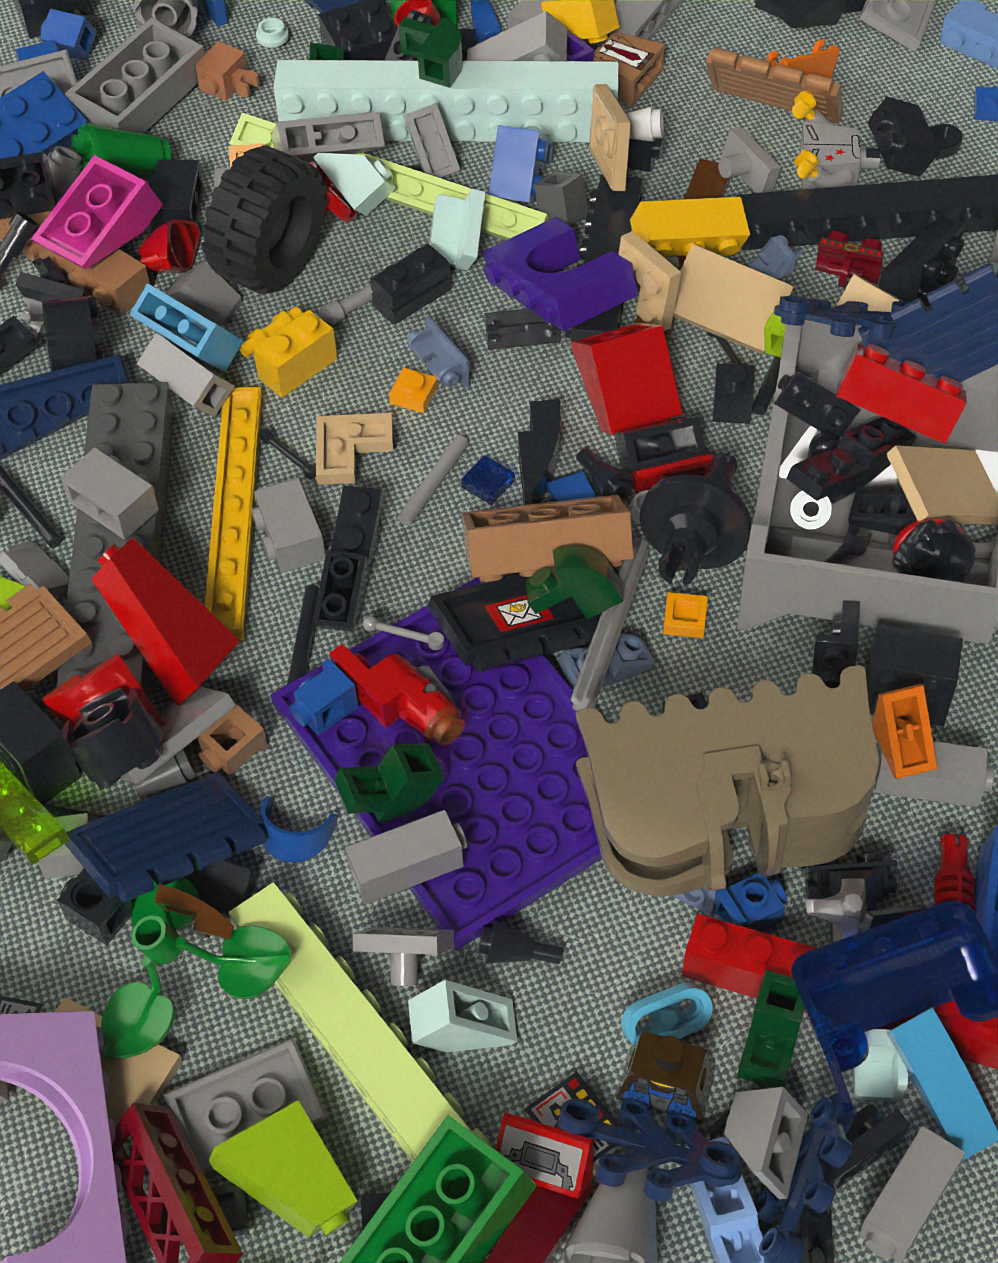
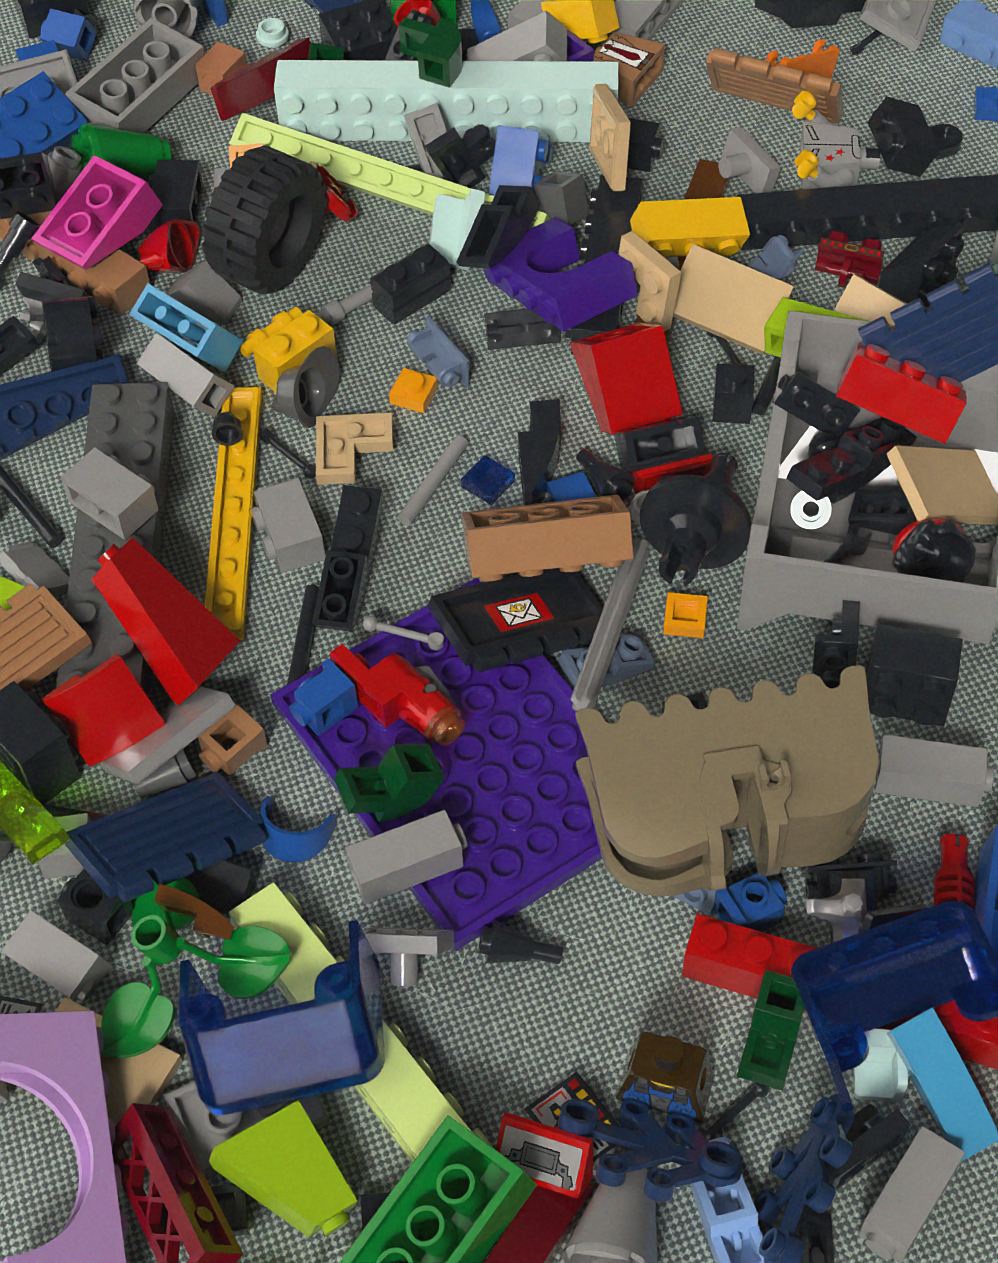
black brick [60,688,164,789] -> none
light grey slope [272,112,385,163] -> none
light aqua slope [313,153,397,216] -> none
light aqua slope [408,980,518,1053] -> none
dark green brick [526,545,623,619] -> none
medium azure plate [621,982,713,1045] -> none
white cone [625,106,664,142] -> none
light grey slope [724,1087,808,1199] -> none
dark blue plant [774,296,910,339] -> none
orange slope [872,684,938,779] -> none
none -> light grey hinge [1,910,113,1002]
none -> clear blue windscreen [178,920,385,1115]
none -> dark red slope [210,37,310,121]
none -> black hinge [212,412,243,446]
none -> dark grey piece [271,346,339,428]
none -> black hinge [425,124,496,188]
none -> black slope [456,185,540,269]
none -> black hinge [850,30,882,55]

